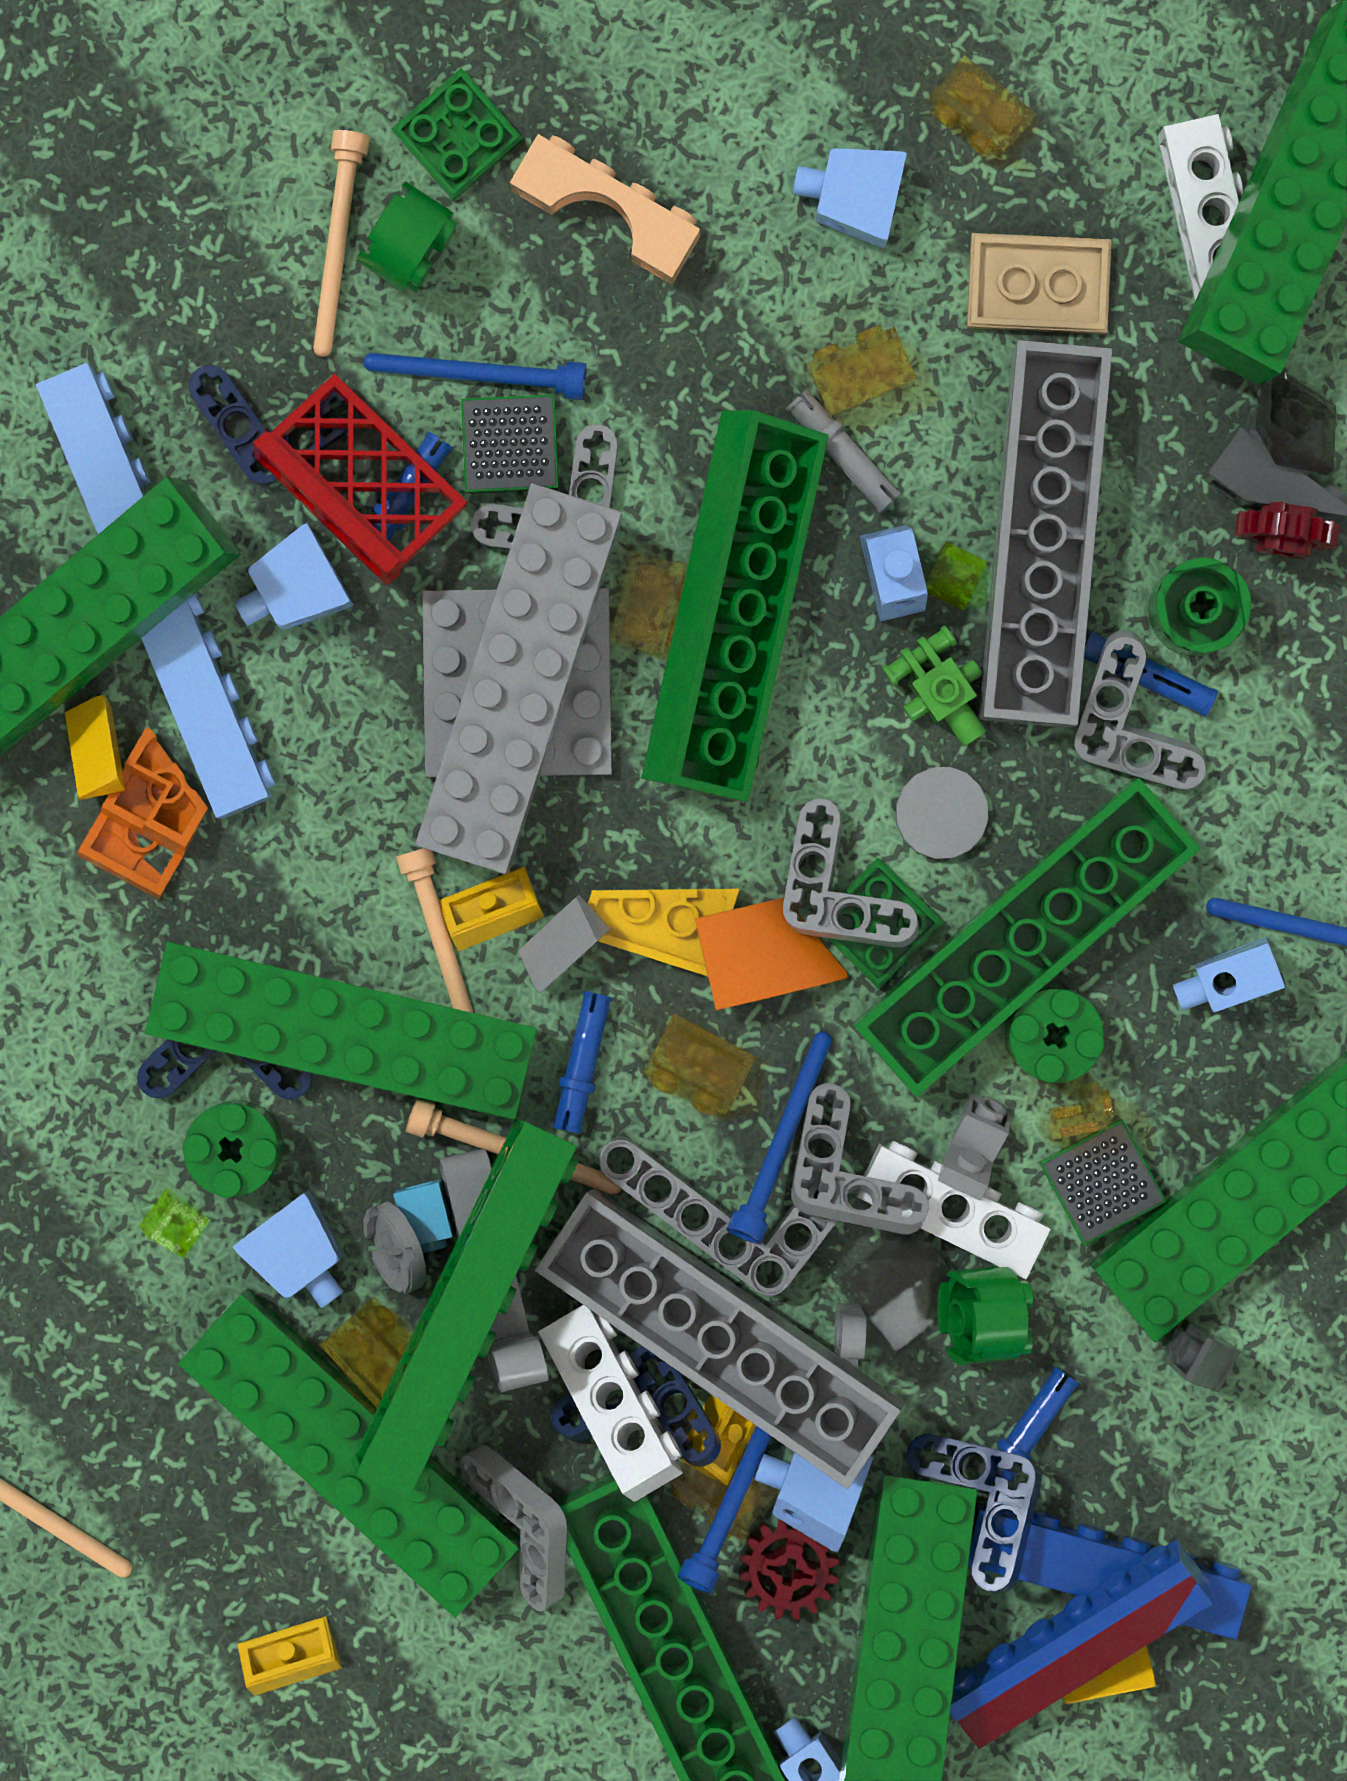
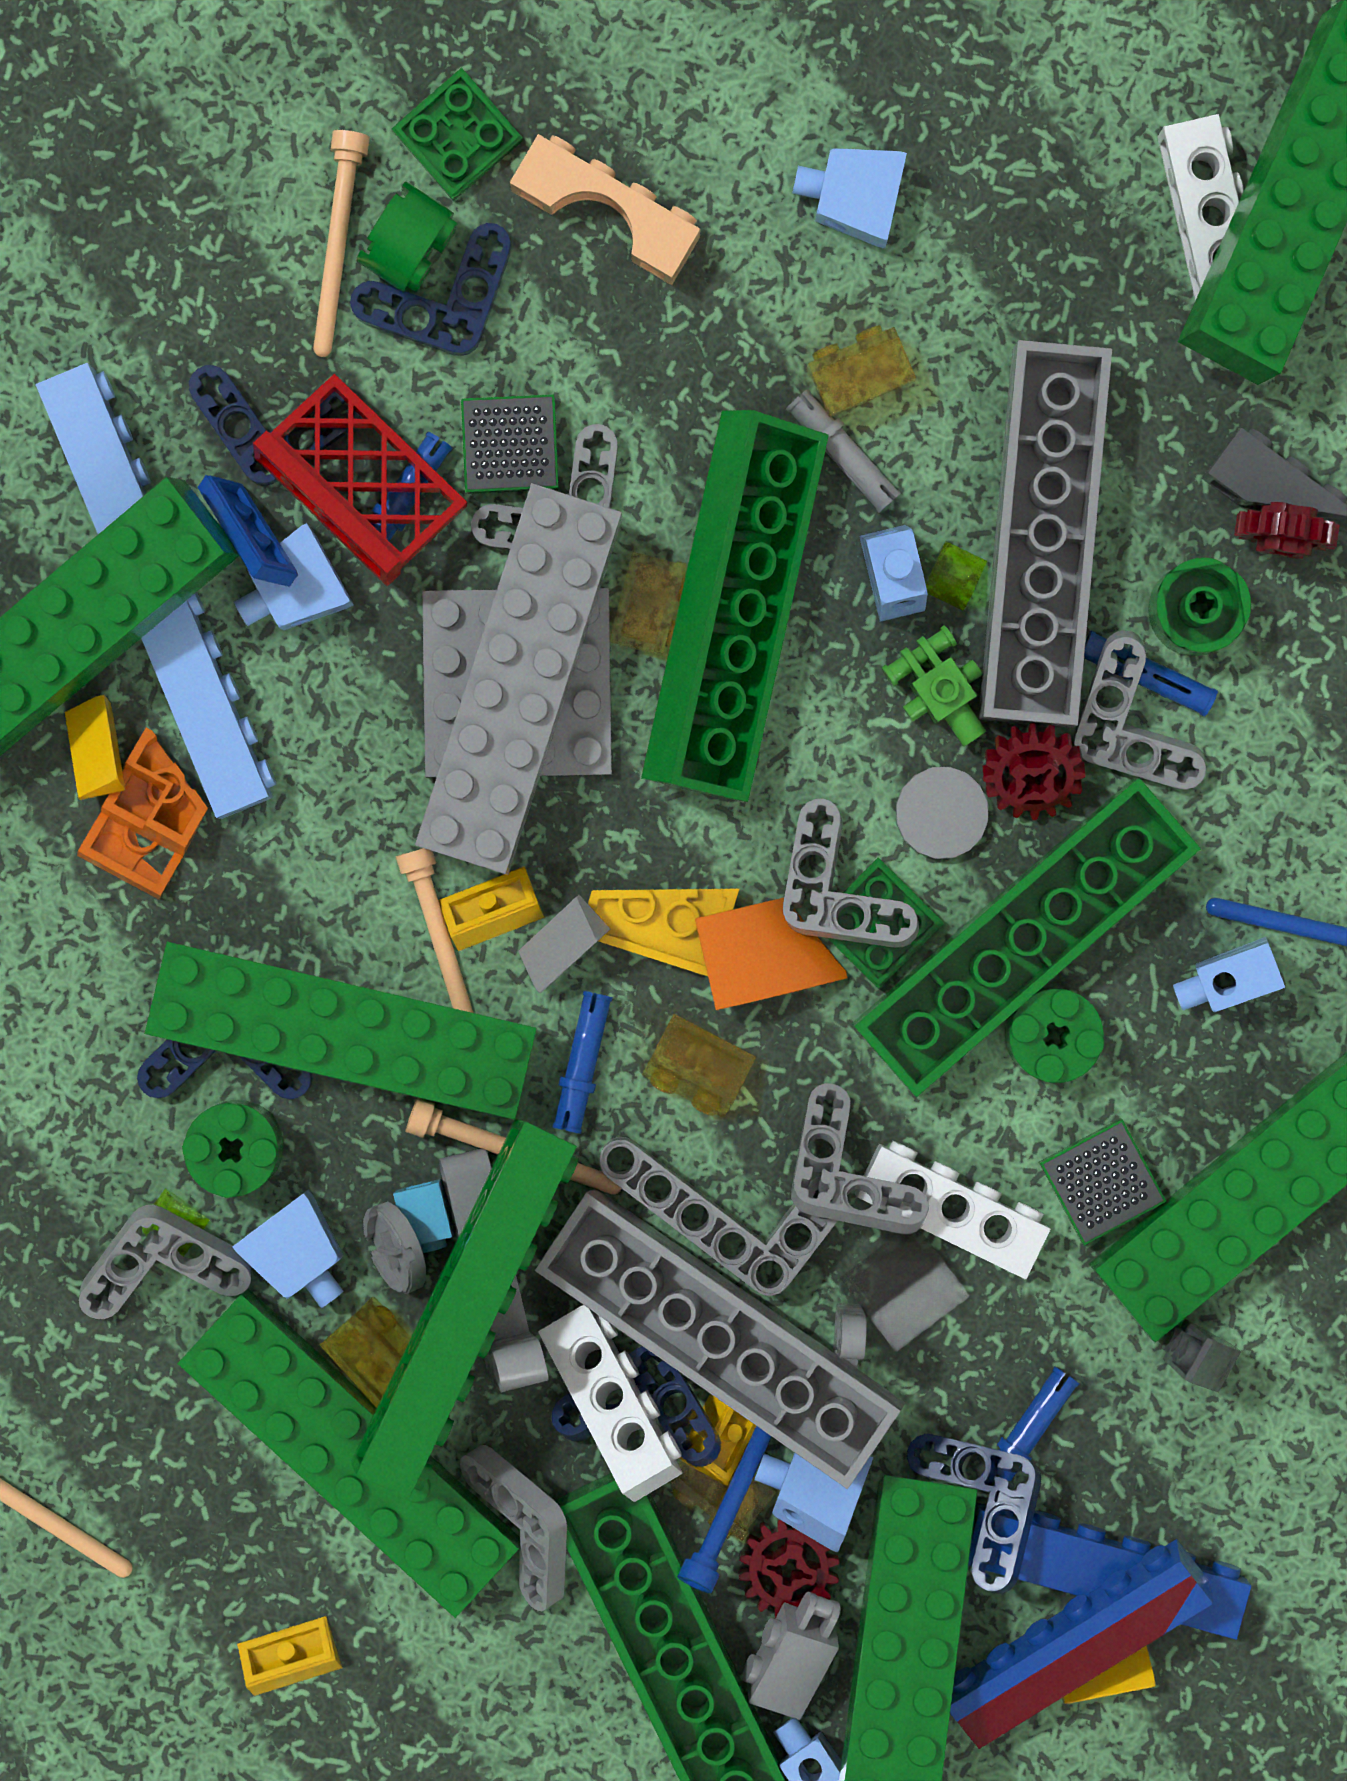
blue piece [363,353,587,400] -> none
blue piece [726,1031,832,1244] -> none
clear yellow bracket [928,55,1037,160] -> none
green brick [937,1266,1033,1365] -> none
light grey slope [938,1093,1013,1201] -> none
tan tile [967,233,1111,335] -> none
clear yellow bracket [1039,1081,1114,1140] -> none
clear smoke slope [1256,370,1336,475] -> none
none -> light grey beam [79,1205,252,1319]
none -> blue tile [198,475,298,587]
none -> dark blue beam [350,223,511,356]
none -> light grey brick [742,1592,840,1720]
none -> dark red gear [982,722,1085,820]

